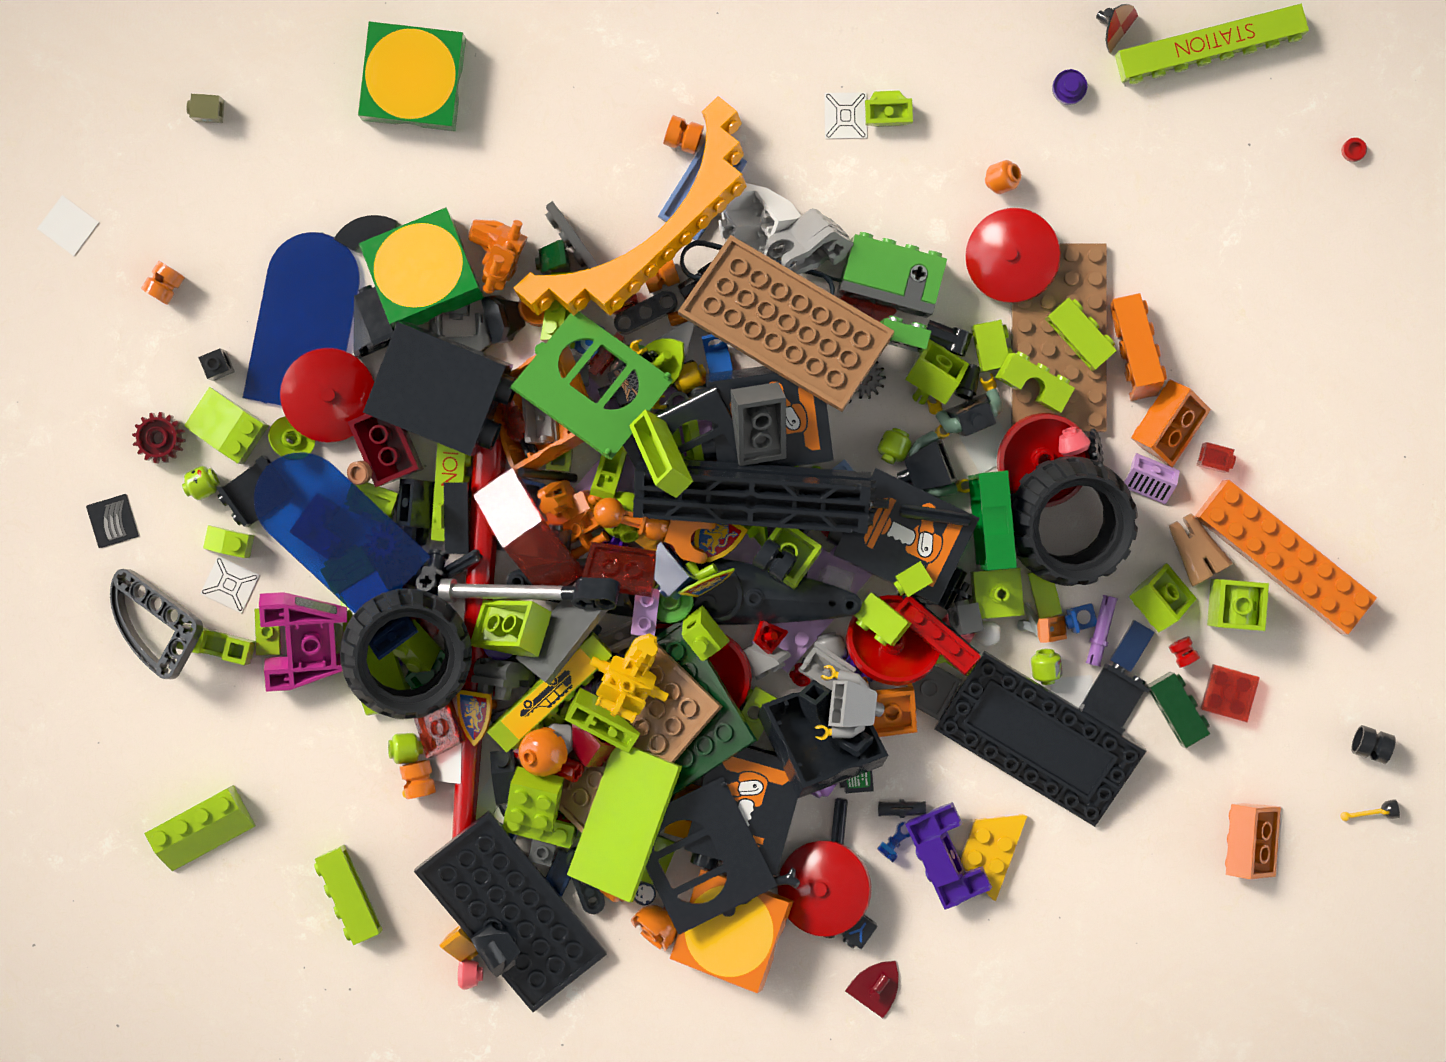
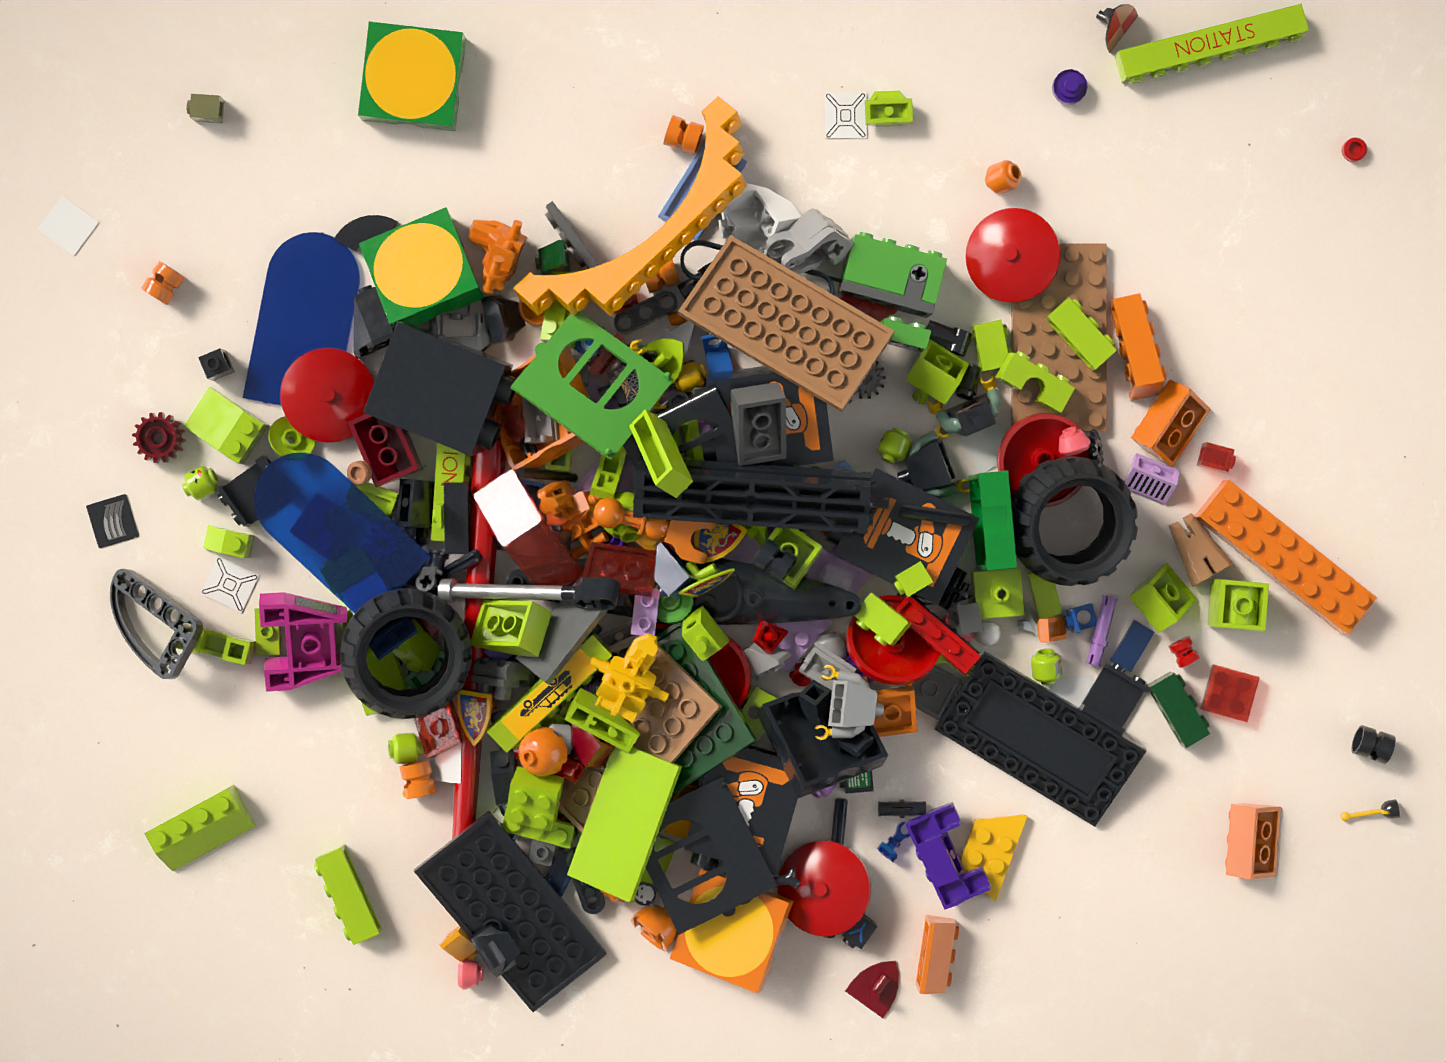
none -> orange slope [915,915,959,994]

